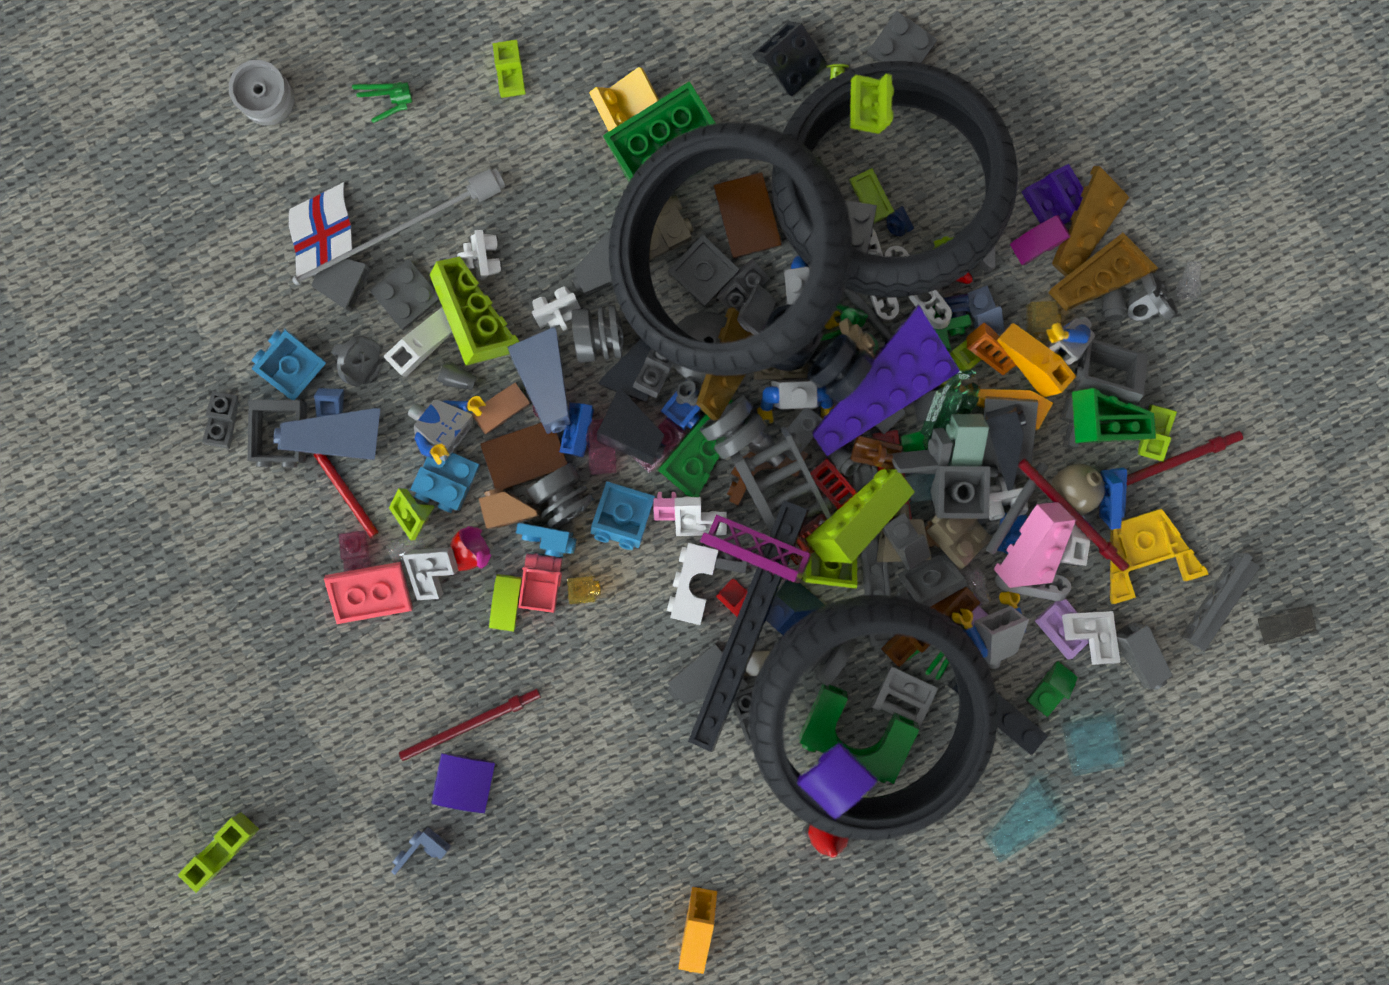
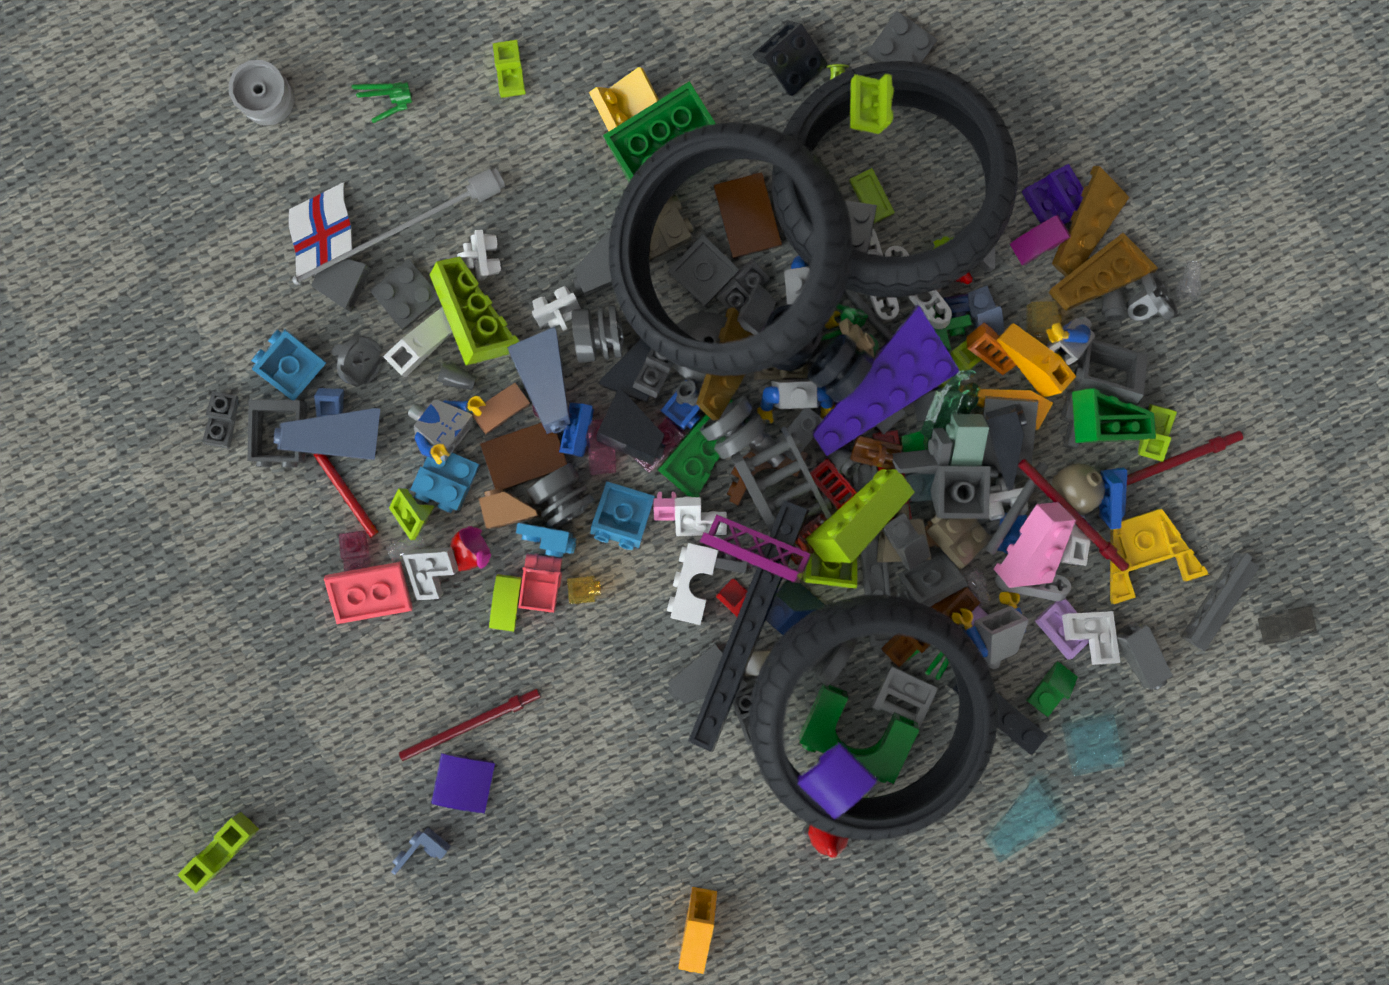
dark blue plate [886,206,914,237] -> none

